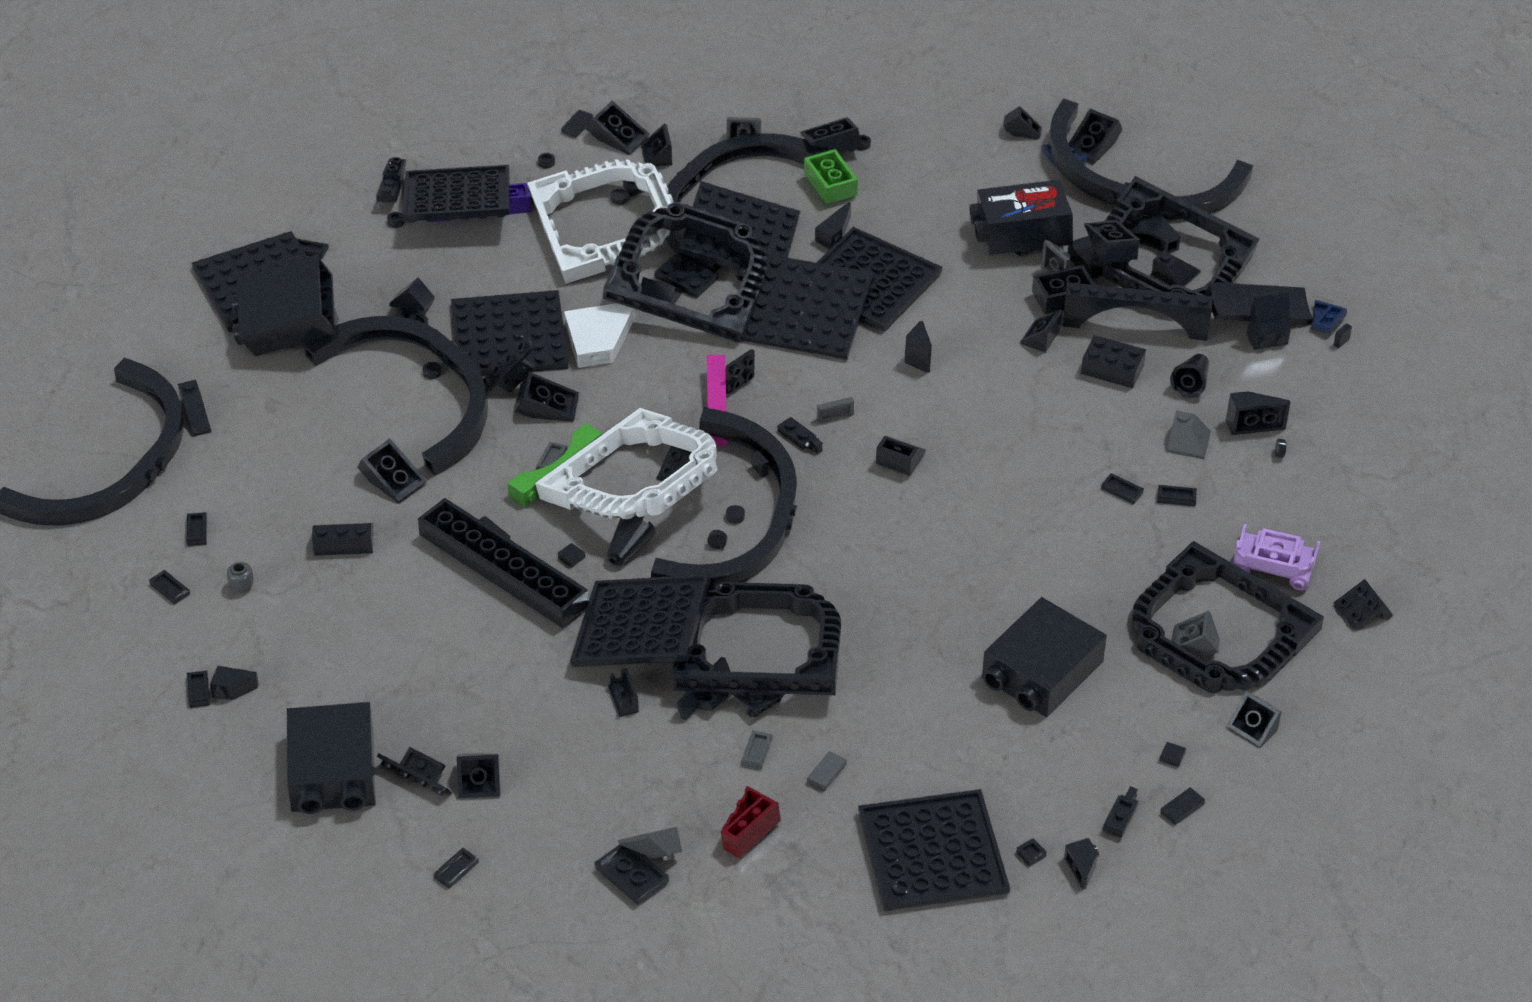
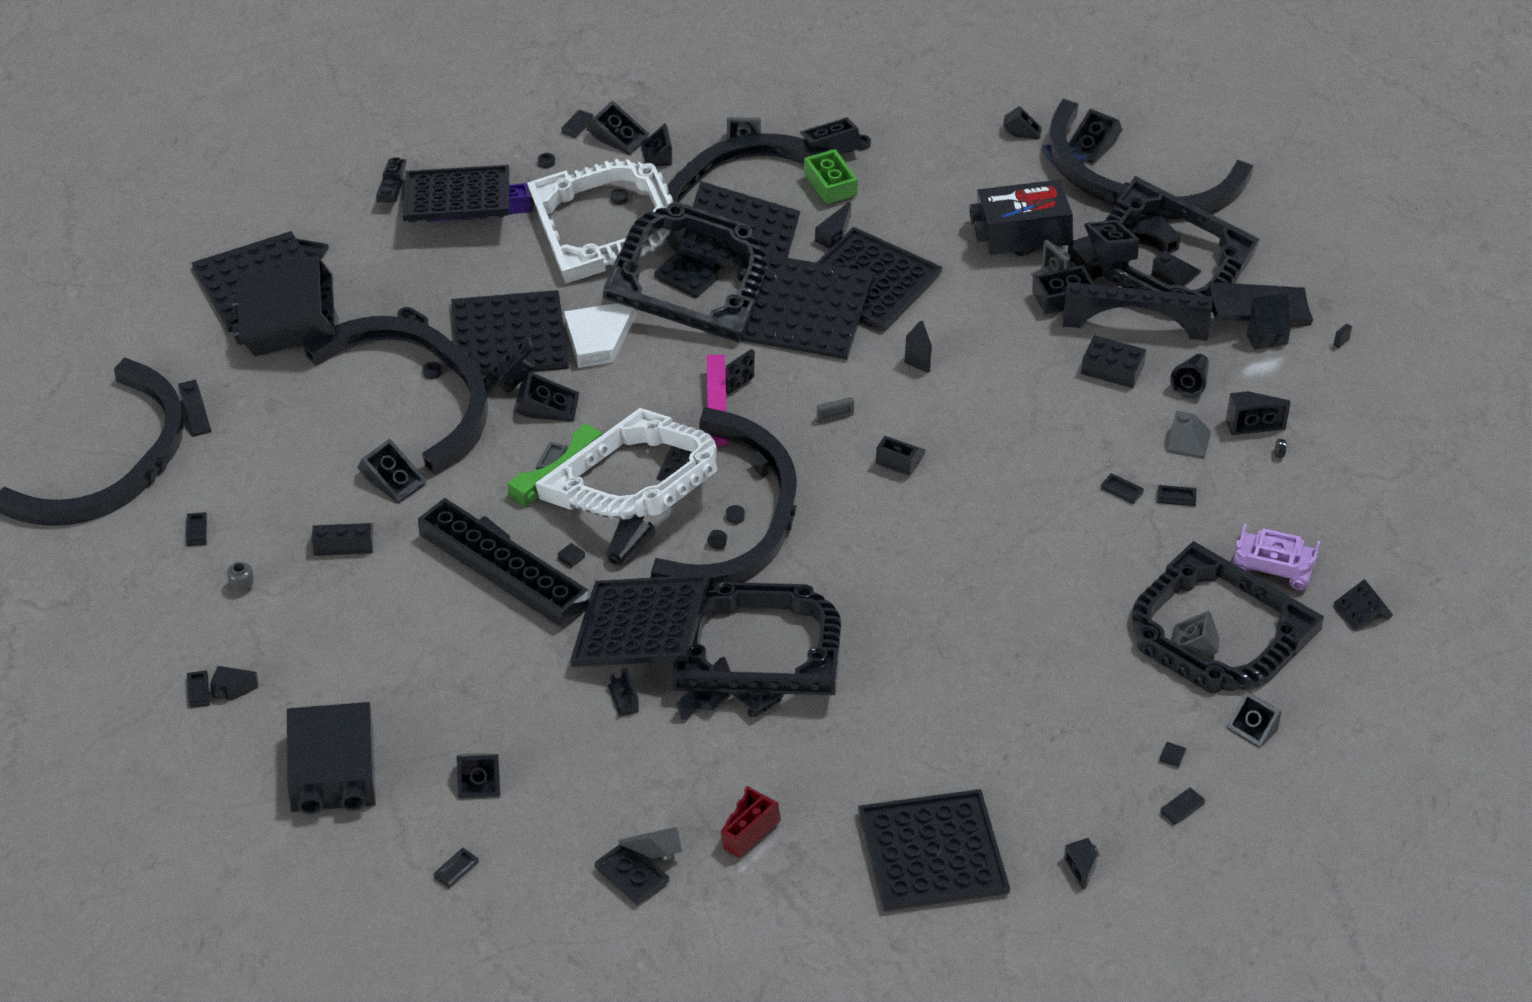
black tile [149,570,190,605] -> none
black bracket [377,746,452,796] -> none
black tile [387,212,405,228] -> none
black slope [389,277,435,312] -> none
black tile [623,181,646,196] -> none
black slope [641,277,683,304] -> none
dark grey tile [742,730,772,770] -> none
black hinge [777,417,823,454] -> none
dark grey tile [807,751,847,791] -> none
black brick [982,597,1107,718] -> none
black tile [1016,838,1047,866] -> none
black slope [1020,309,1062,353] -> none
black hinge [1102,786,1139,838] -> none
dark blue wing [1314,300,1347,334] -> none

